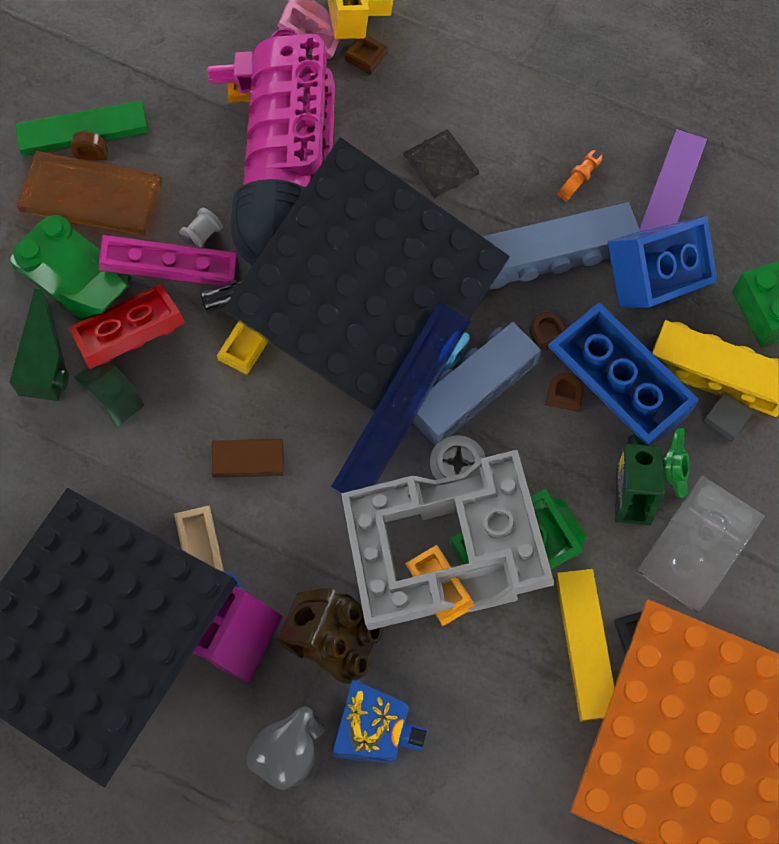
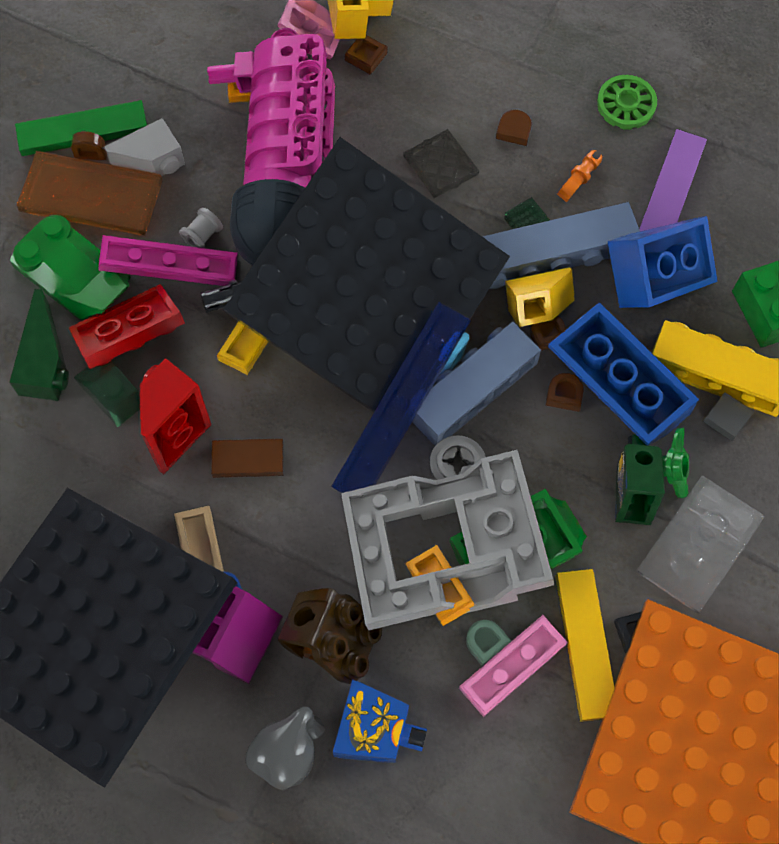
none -> light grey slope [104,118,185,179]
none -> red slope [140,358,212,475]
none -> bright pink tile [459,615,568,717]
none -> sand green tile [466,620,511,666]
none -> reddish brown tile [496,110,532,146]
none -> clear green tile [504,197,550,229]
none -> yellow slope [505,267,575,327]
none -> bright green wheel [597,75,657,130]

